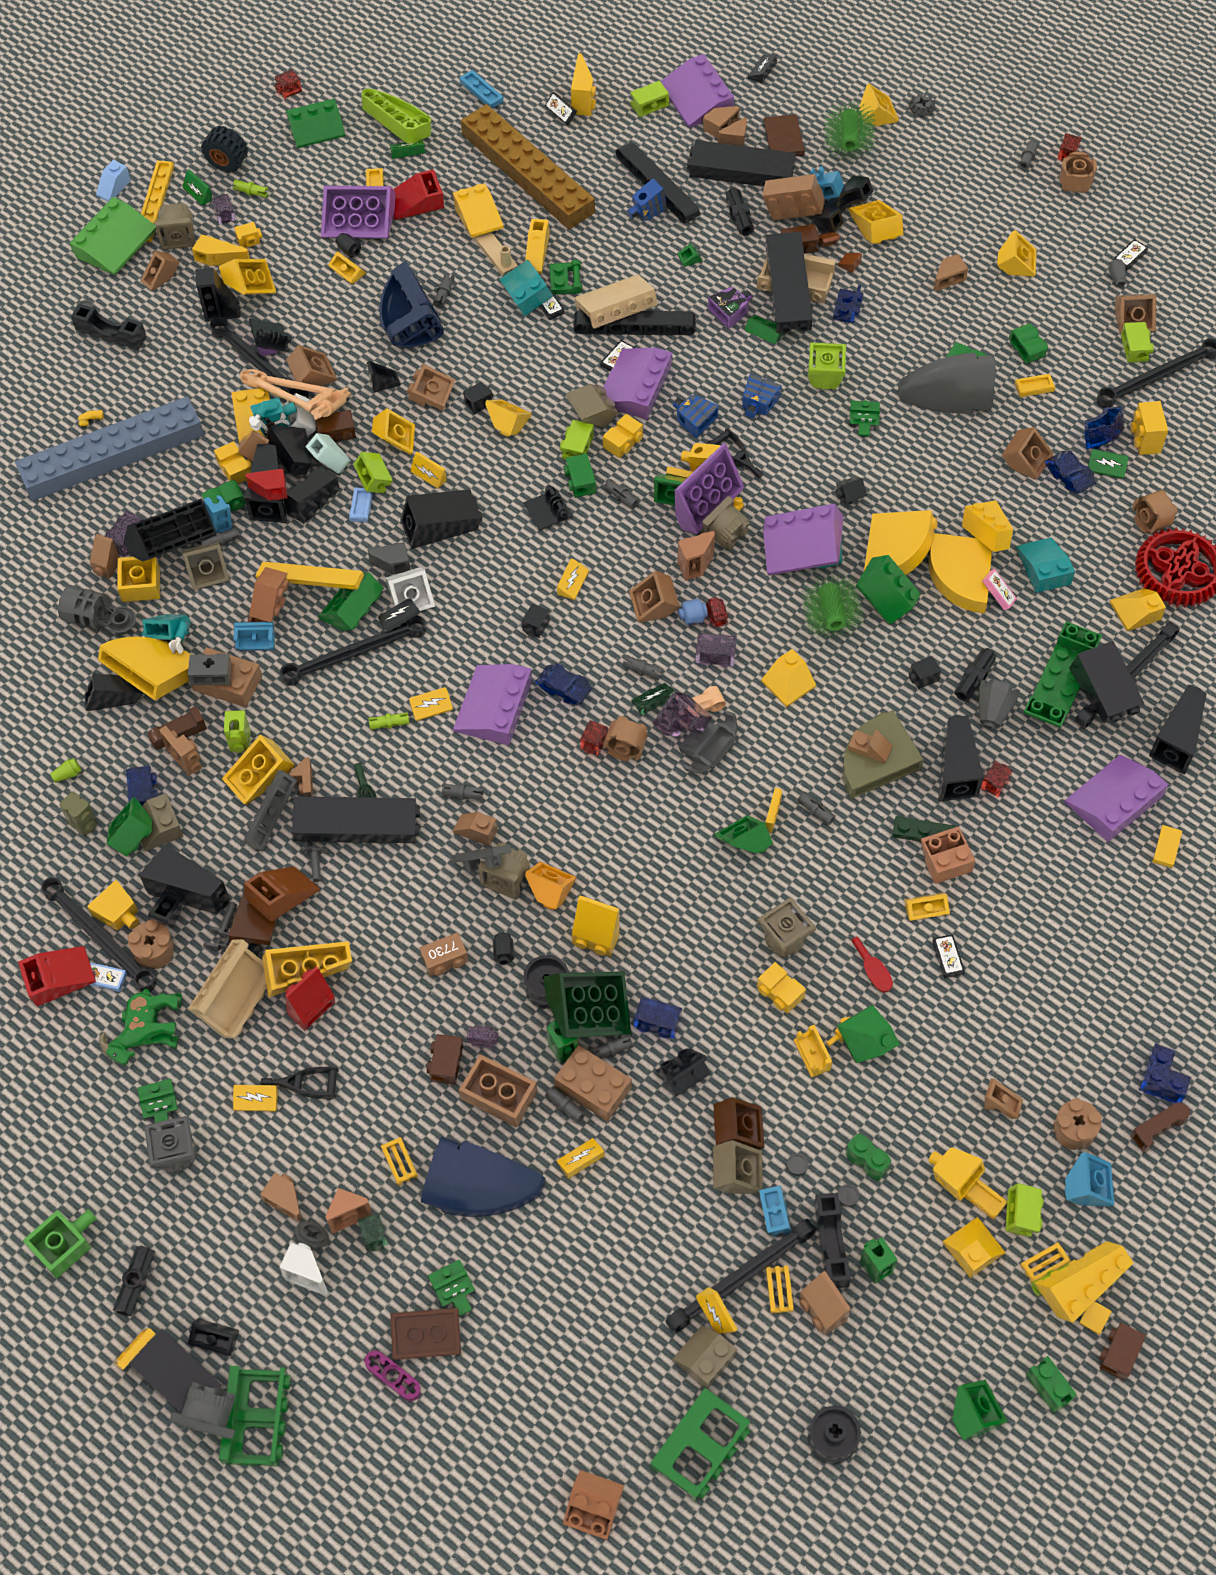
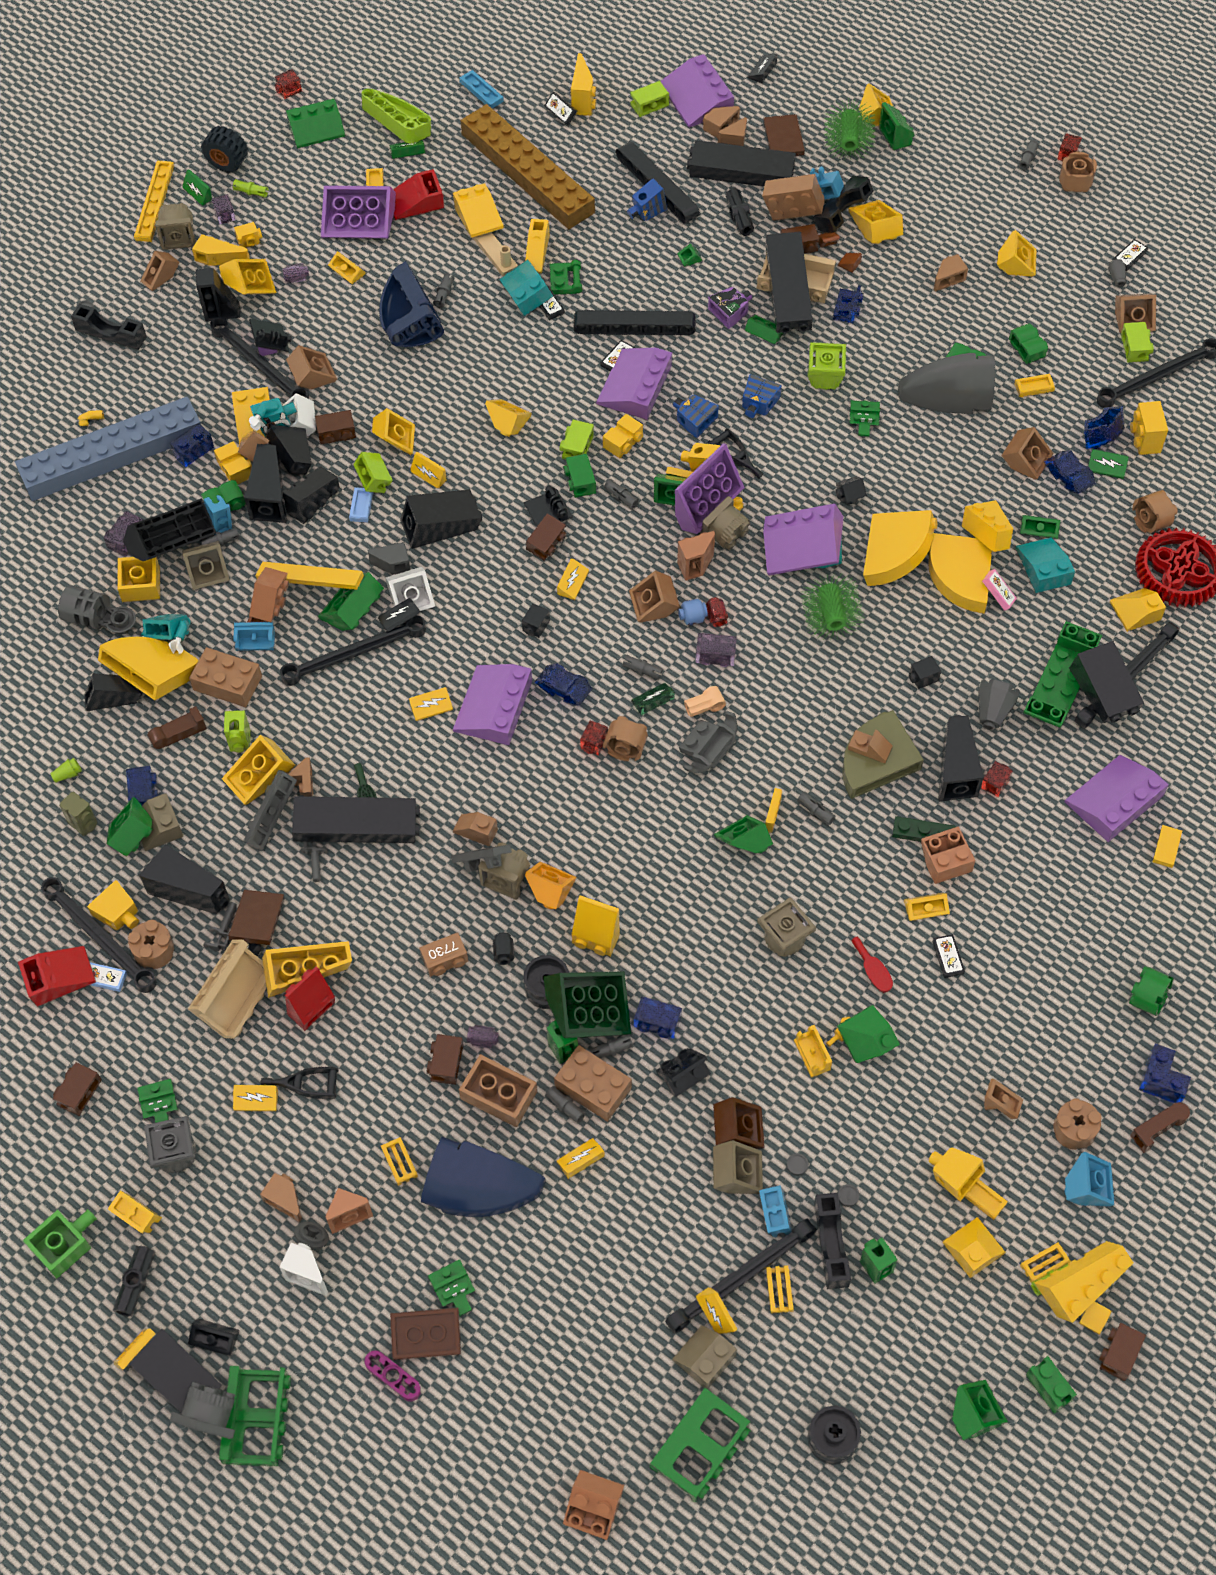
bright green slope [69,197,156,275] -> none
medium nougat slope [90,534,120,578] -> none
light blue slope [96,160,131,201] -> none
green animal [99,989,182,1066] -> none
black slope [148,890,184,928] -> none
medium nougat plate [159,725,202,776] -> none
dark grey brick [188,653,232,685] -> none
light nougat piece [240,369,351,420] -> none
dark orange slope [244,866,320,922] -> none
red slope [245,469,288,500] -> none
light aqua slope [306,433,351,474] -> none
black brick [336,233,361,257] -> none
clear green brick [358,1213,388,1252] -> none
black slope [367,361,400,393] -> none
lime pin [369,712,409,730] -> none
medium nougat plate [407,364,456,411] -> none
dark grey pin [442,783,484,801] -> none
black brick [463,381,493,414] -> none
dark tan slope [565,384,618,428] -> none
tan panel [574,274,657,328] -> none
clear purple brick [652,692,712,736] -> none
yellow brick [757,962,806,1014] -> none
yellow slope [761,649,816,707] -> none
medium nougat slope [799,1271,851,1335] -> none
green brick [845,1134,892,1181] -> none
green slope [856,555,921,625] -> none
dark grey gear [909,94,936,116] -> none
black piece [954,648,997,702] -> none
lime brick [1005,1183,1044,1237] -> none
black slope [1149,684,1207,775] -> none
none -> reddish brown brick [52,1062,102,1116]
none -> yellow hinge [108,1190,162,1234]
none -> clear blue brick [170,423,214,467]
none -> clear purple brick [283,263,309,283]
none -> reddish brown brick [526,513,567,561]
none -> green slope [879,102,914,151]
none -> green slope [1020,515,1061,539]
none -> green brick [1129,966,1174,1016]

